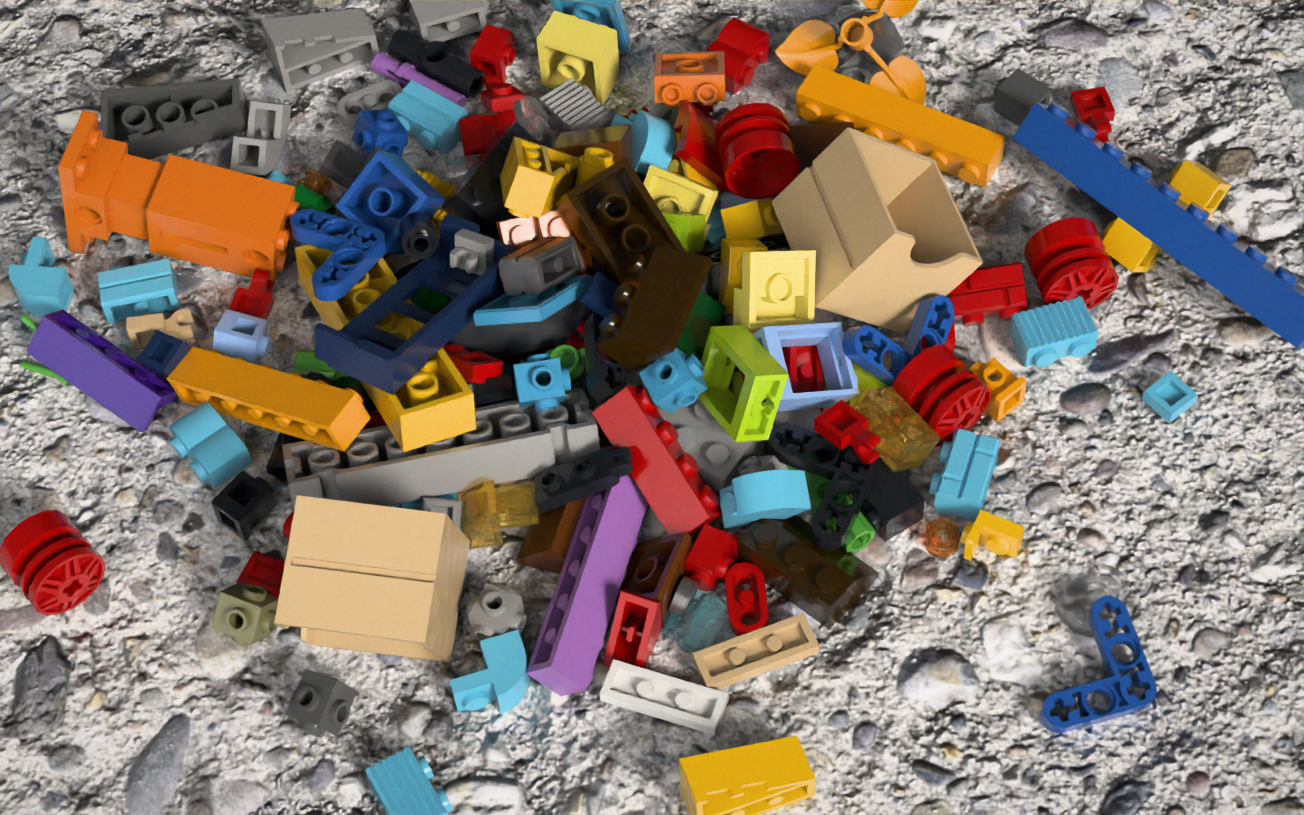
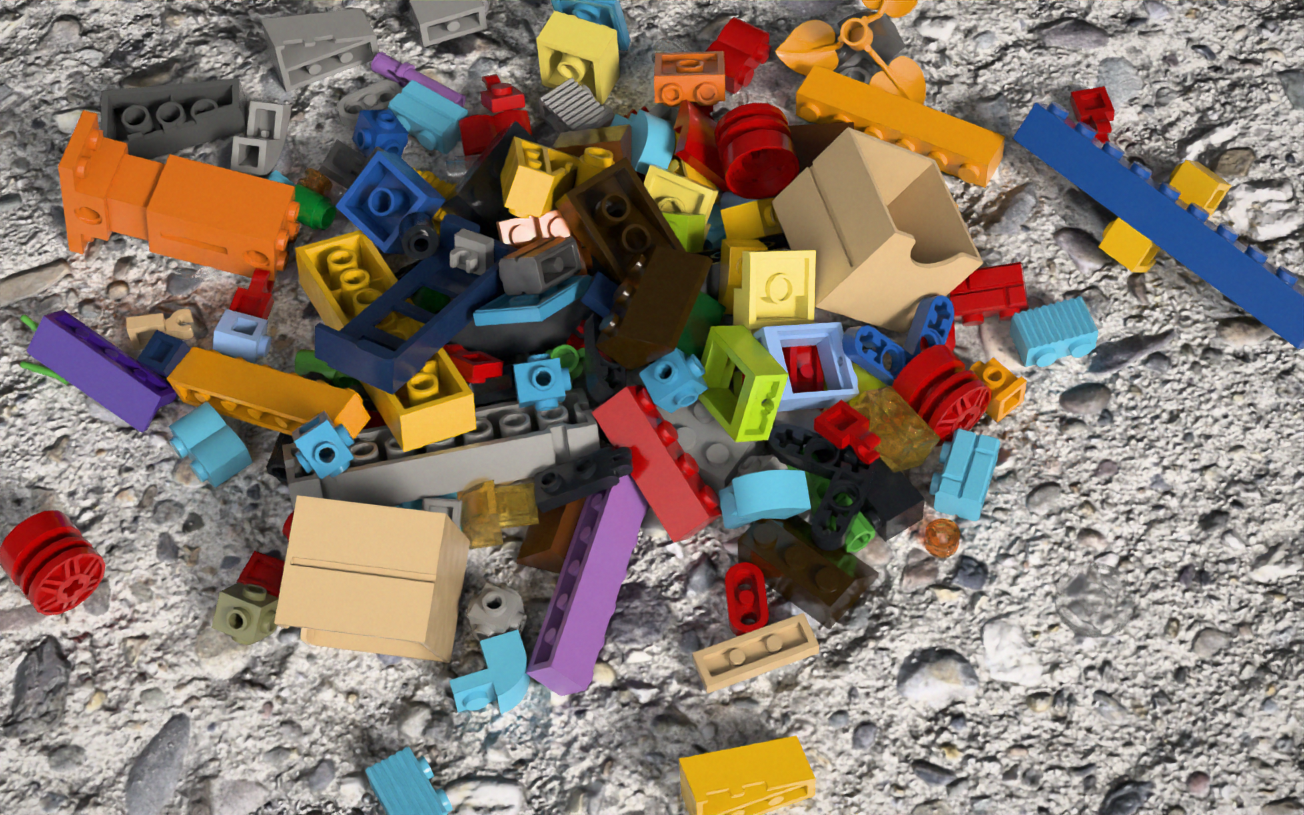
medium azure brick [9,237,74,316] -> none
medium azure brick [97,258,181,324] -> none
black brick [211,470,276,541] -> none
dark grey brick [286,669,357,738] -> none
blue beam [290,209,386,302] -> none
black piece [388,29,485,98] -> none
red brick [469,24,516,83] -> none
clear tile [513,96,560,148] -> none
white plate [599,659,728,735] -> none
red slope [603,589,663,668] -> none
reddish brown slope [614,532,691,629] -> none
flat silver tile [669,576,699,618] -> none
clear light blue brick [673,593,728,654] -> none
red brick [685,524,740,592] -> none
yellow bracket [960,509,1025,561] -> none
dark grey brick [994,68,1051,127] -> none
red wheel [1024,217,1119,309] -> none
blue beam [1039,596,1157,733] -> none
medium azure plate [1142,371,1198,423] -> none
none -> dark azure brick [292,410,355,480]

